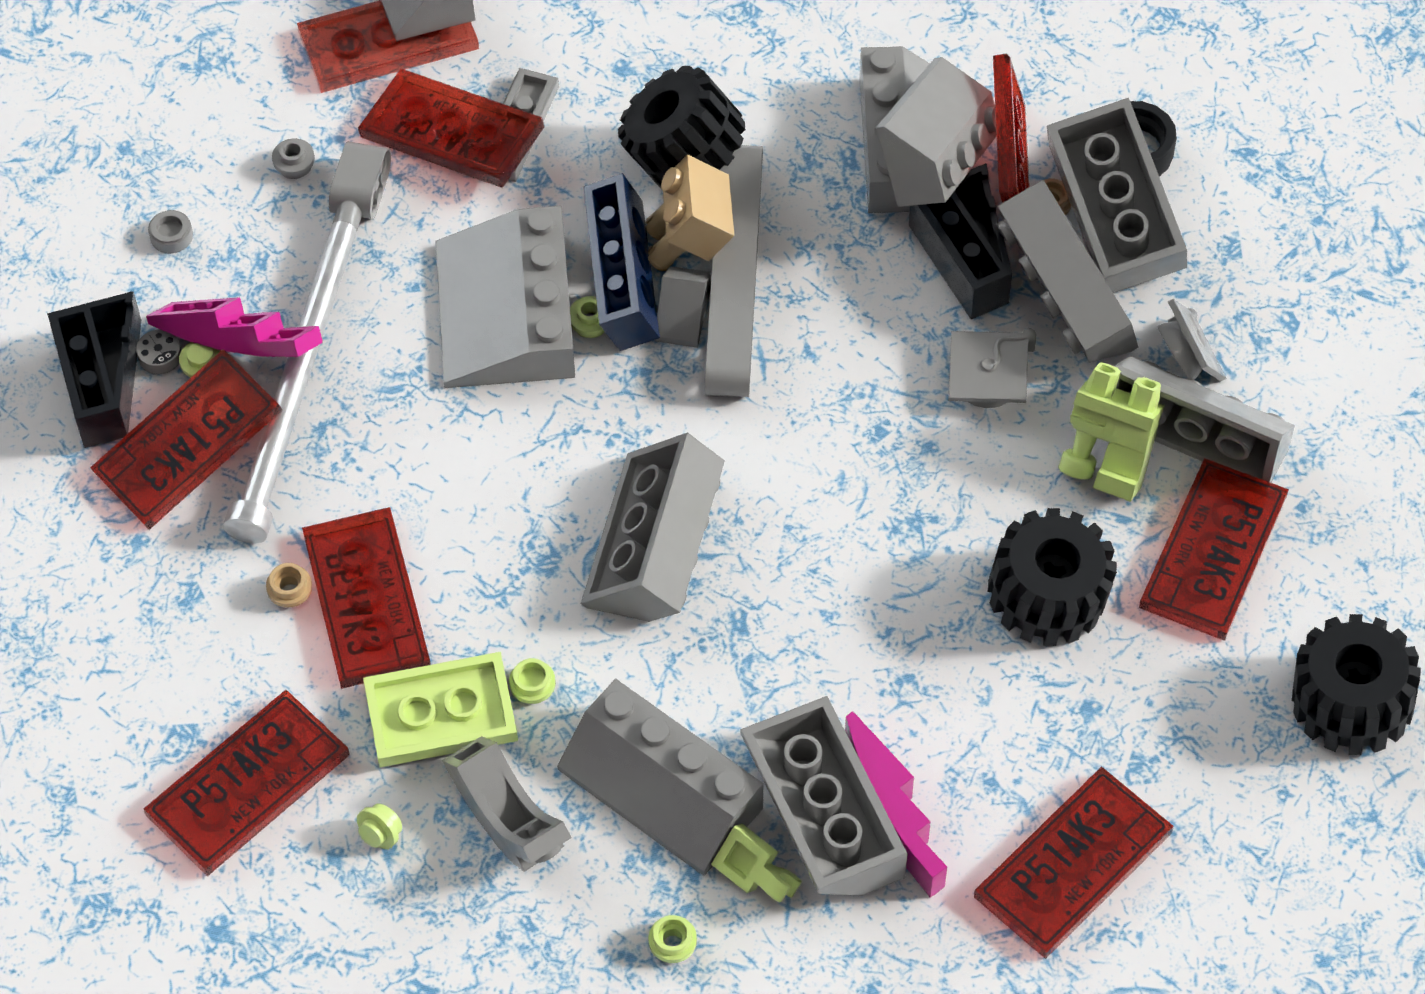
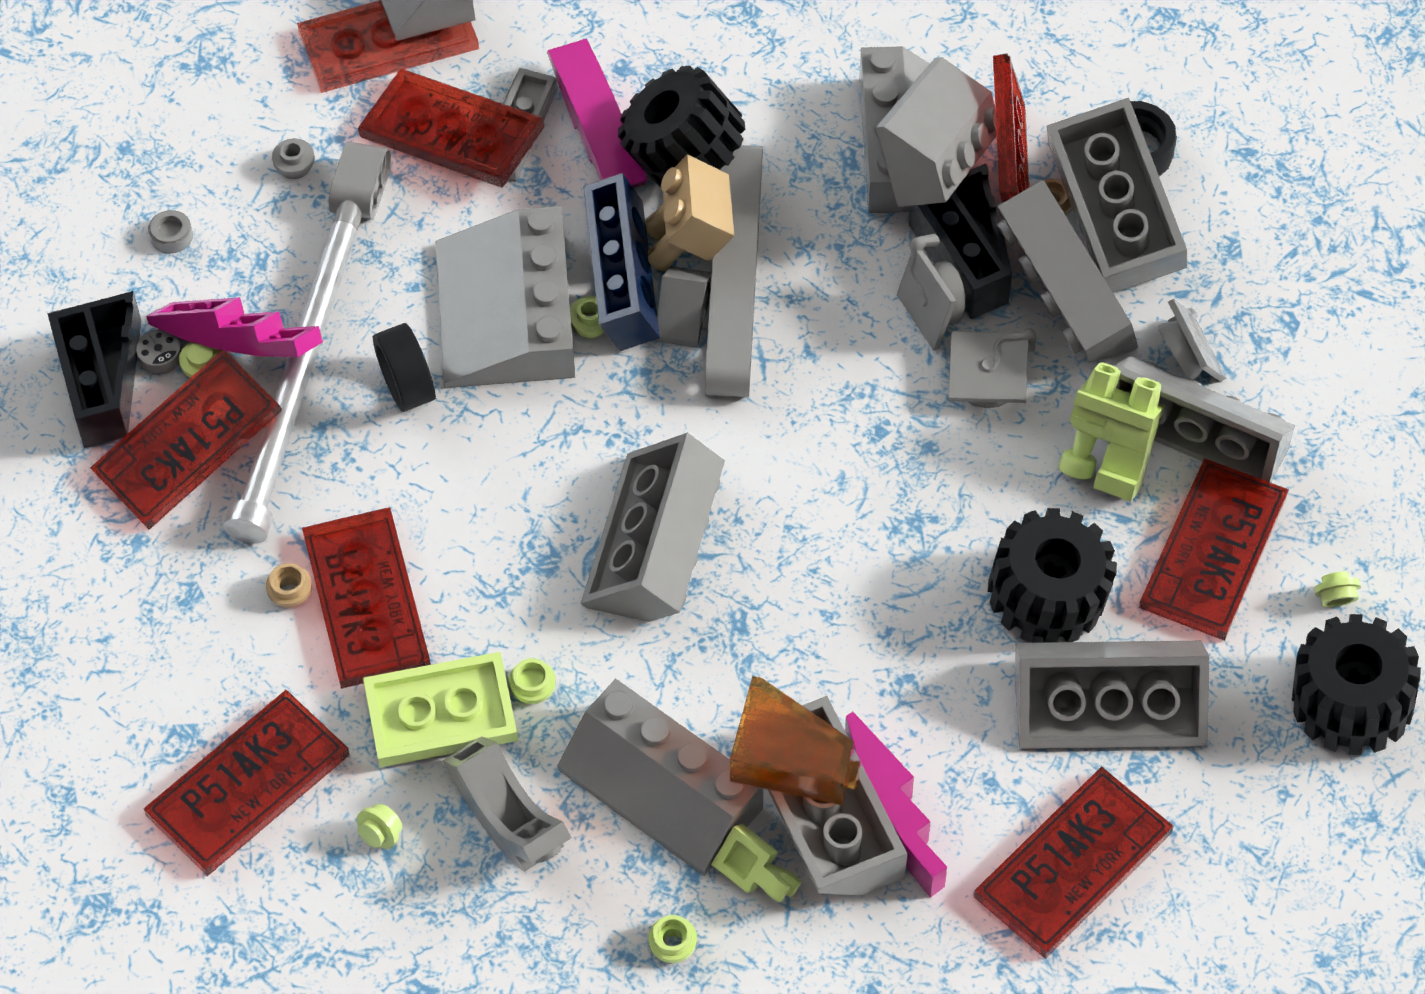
none -> black tyre [372,323,436,412]
none -> dark pink slope [547,38,647,188]
none -> clear orange slope [730,676,861,805]
none -> light grey hat [897,234,965,351]
none -> light grey slope [1015,640,1209,749]
none -> yellowish green plate [1314,571,1361,607]

